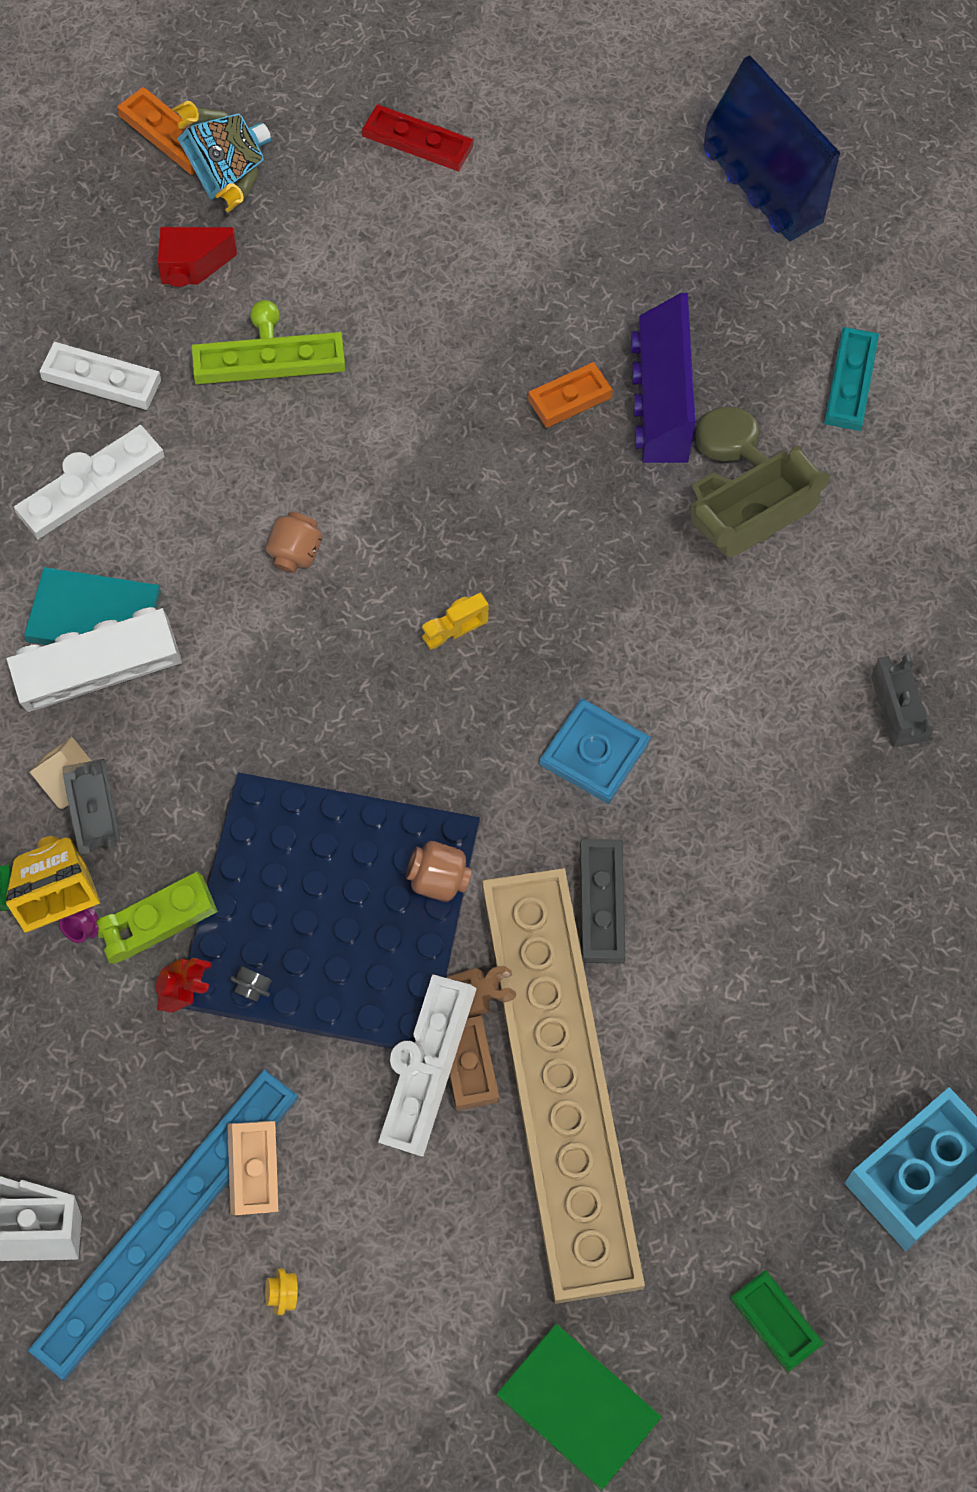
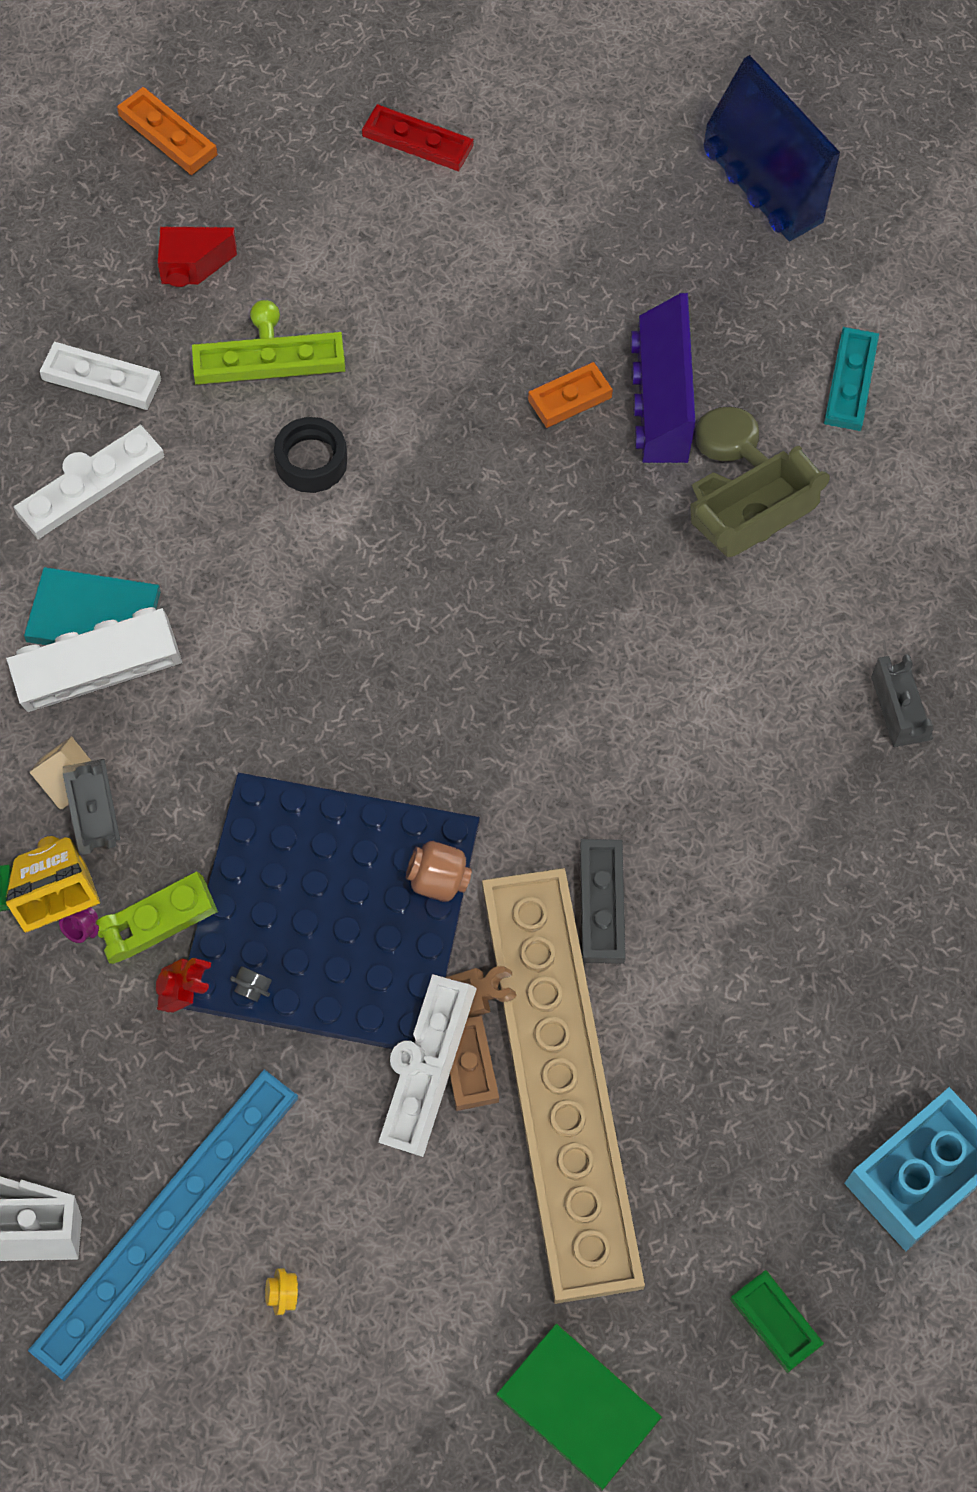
torso [172,101,271,212] -> none
light nougat plate [227,1121,279,1215] -> none
nougat head [266,512,322,573] -> none
yellow plate [422,592,489,650] -> none
dark azure tile [539,698,651,804] -> none
none -> black tyre [273,417,348,493]

